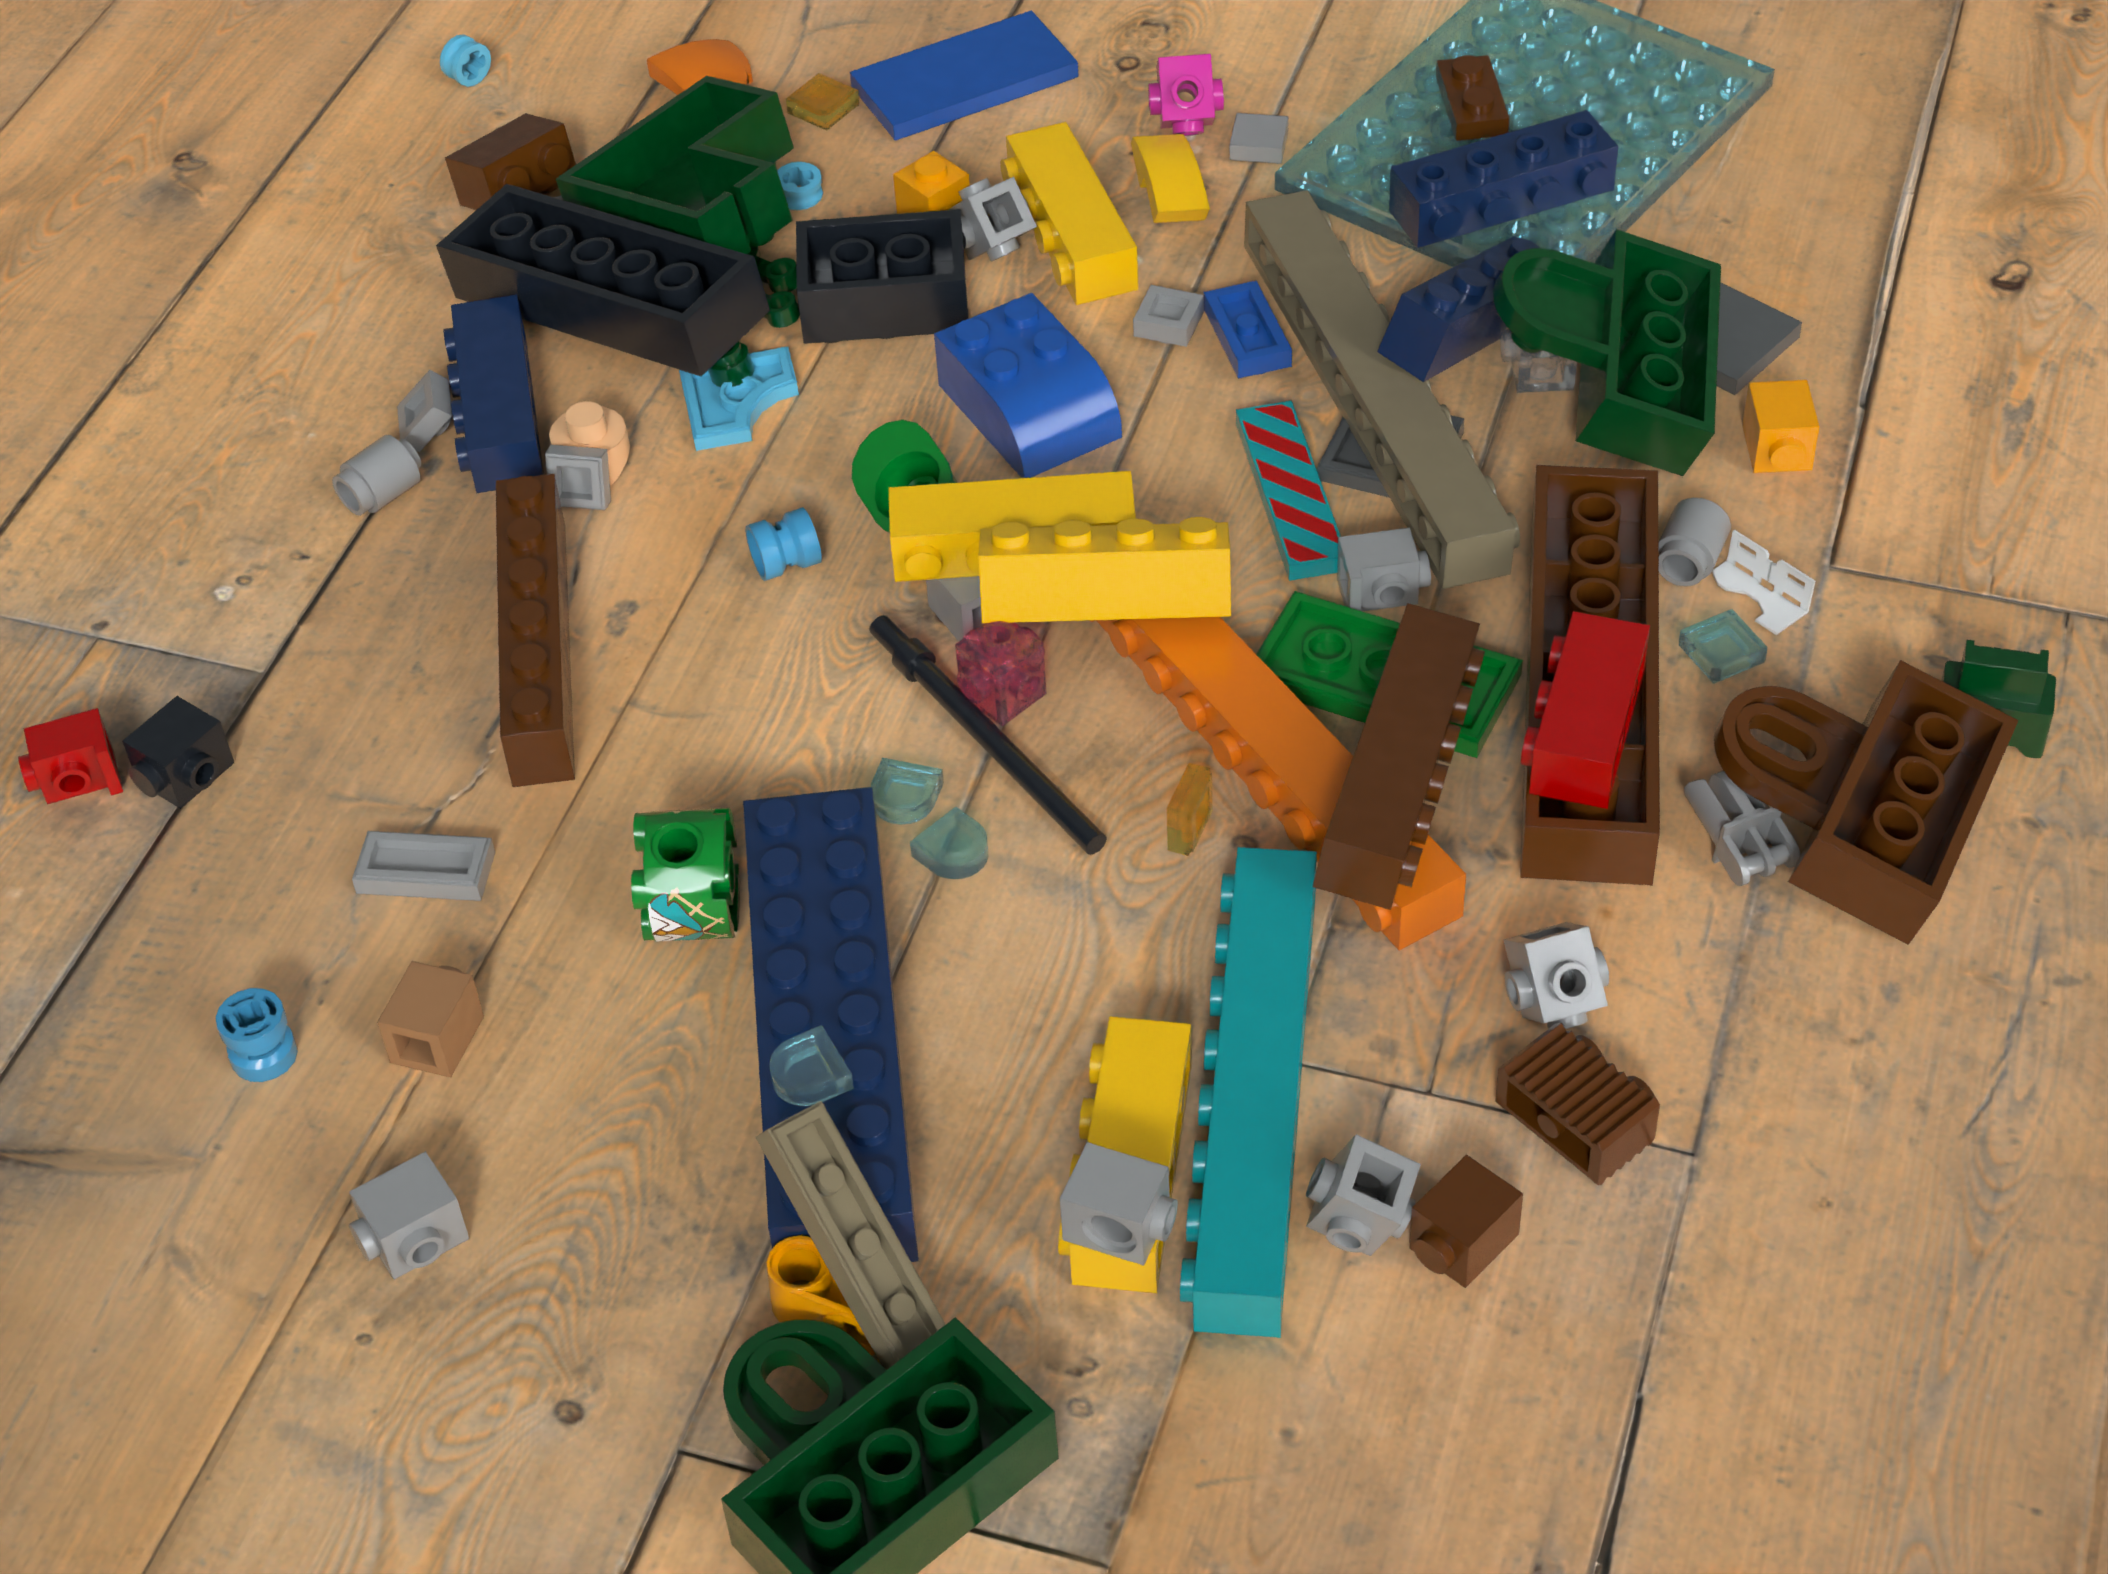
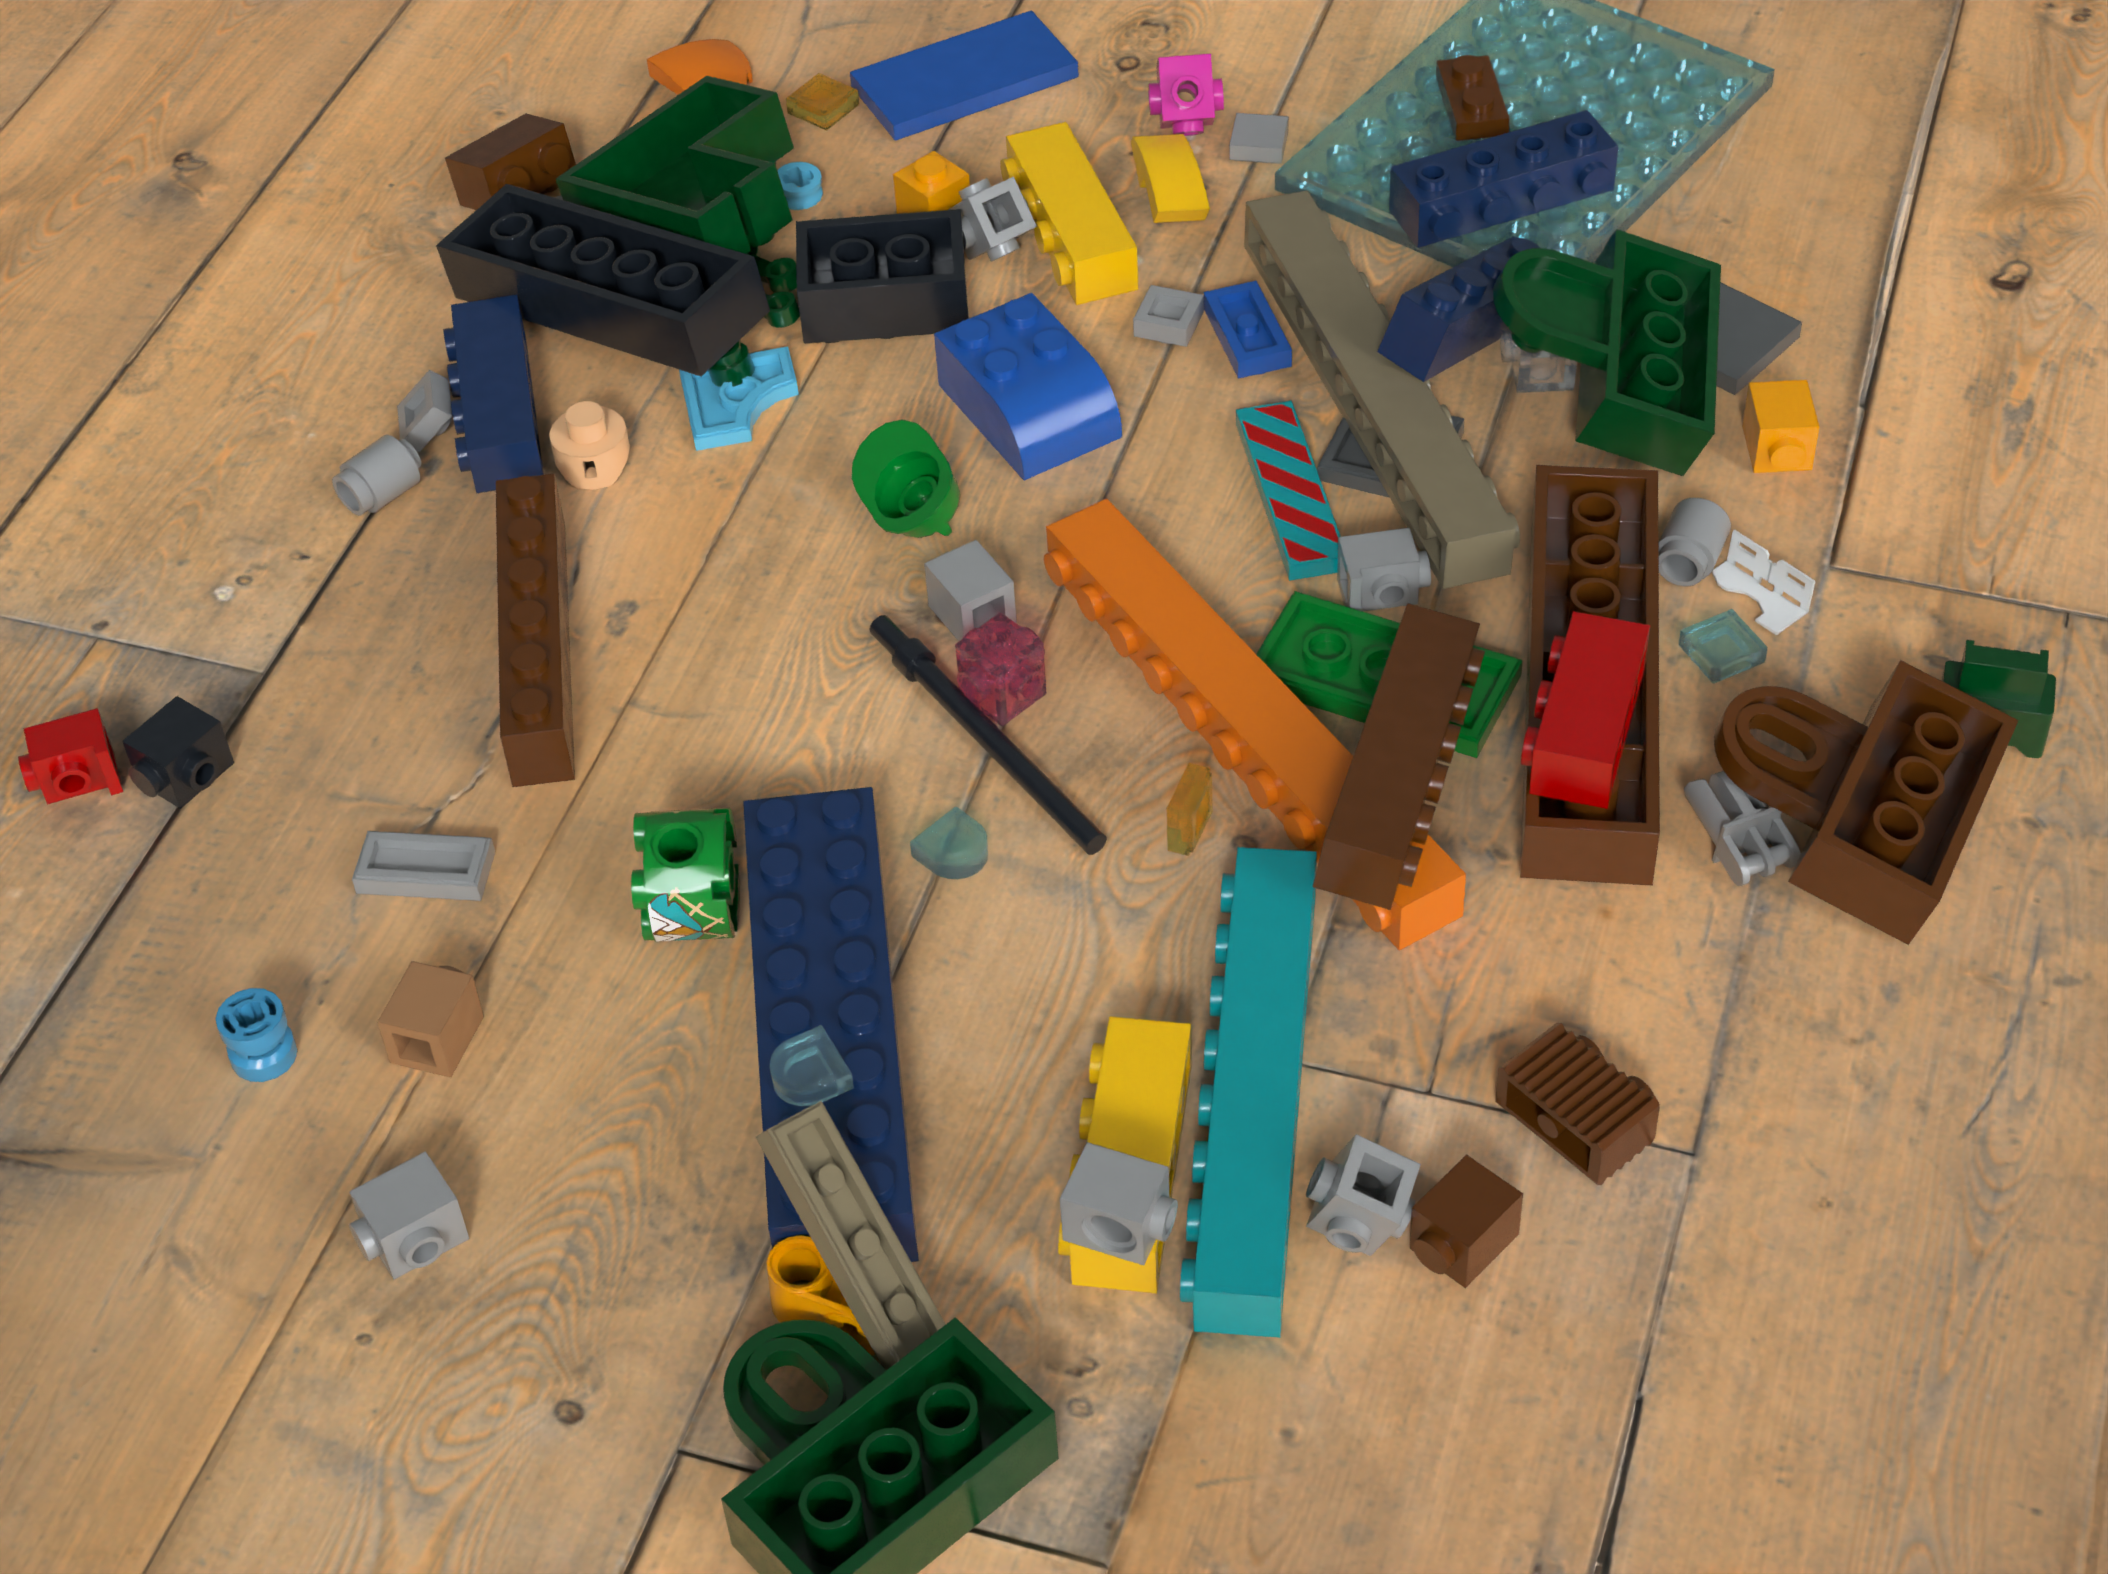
medium azure bush [439,34,491,87] -> none
light grey tile [545,445,611,510] -> none
dark azure wheel [745,507,822,581] -> none
clear light blue tile [871,758,944,825] -> none
yellow brick [888,471,1136,582] -> none
yellow brick [978,517,1231,623] -> none
light grey brick [1503,922,1609,1029] -> none

